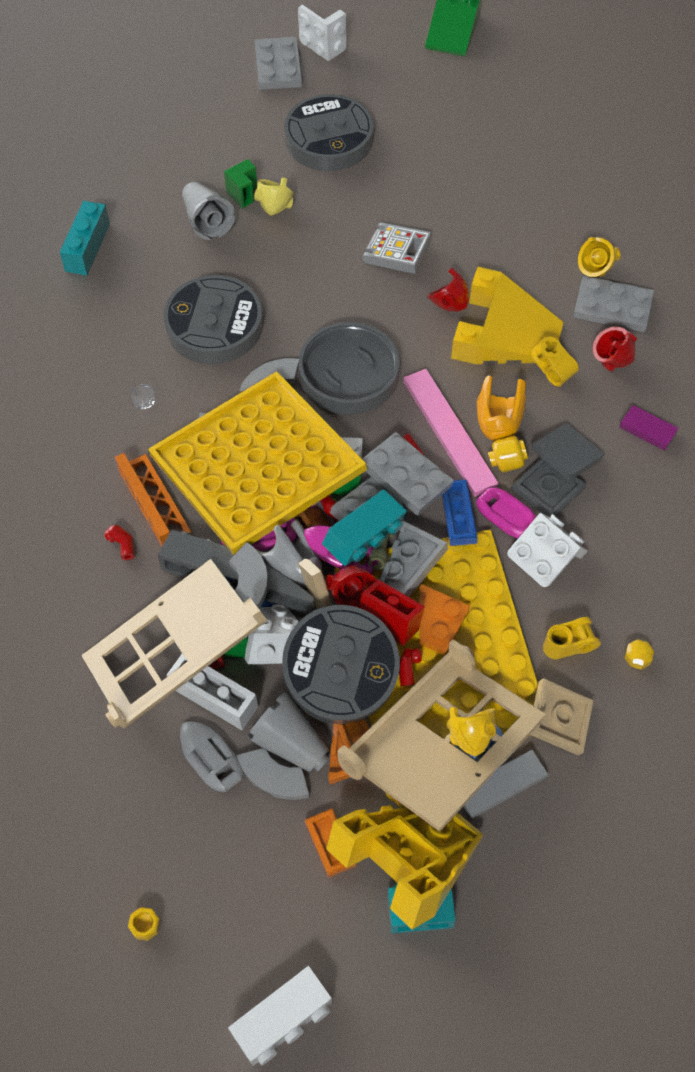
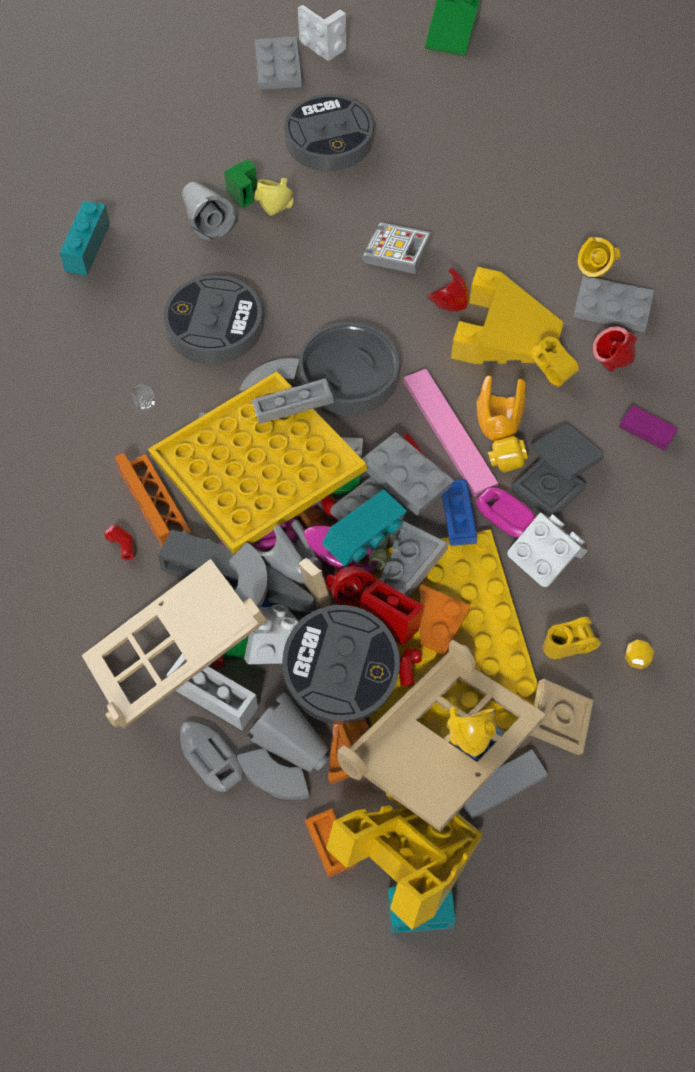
yellow tile [128,907,161,941] -> none
white brick [228,966,332,1066] -> none
none -> light grey tile [252,378,334,424]

